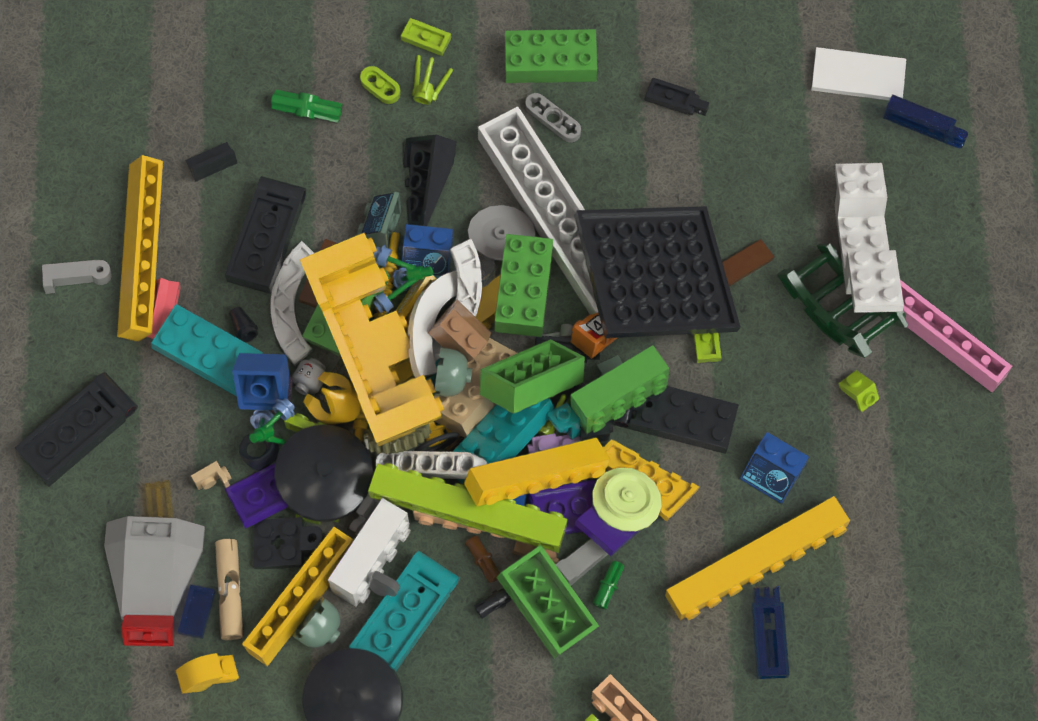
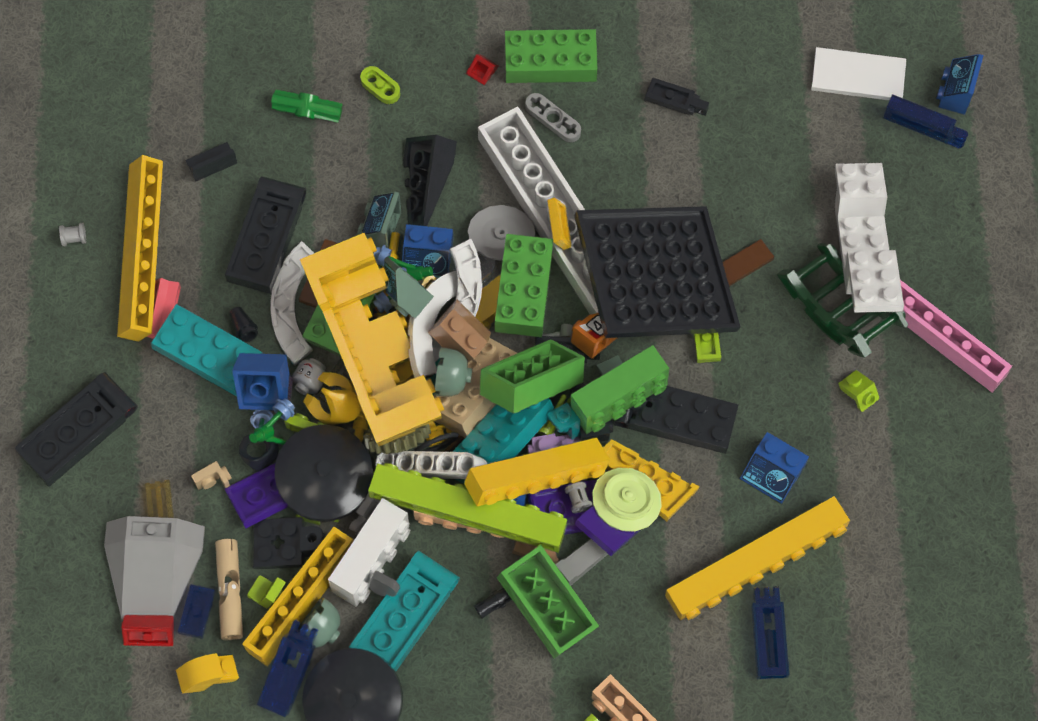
light grey leg [42,260,112,294] -> none
lime plate [401,18,451,56] -> none
lime plant [412,55,453,105] -> none
reddish brown axle [465,535,500,583] -> none
green axle [592,561,624,610] -> none
none -> light grey bush [59,223,87,246]
none -> lime bracket [247,575,286,609]
none -> clear blue hinge [257,620,318,717]
none -> sand green slope [384,256,434,319]
none -> red slope [466,54,499,85]
none -> yellow tile [547,197,571,250]
none -> light grey bush [565,482,593,513]
none -> slope [936,54,984,115]

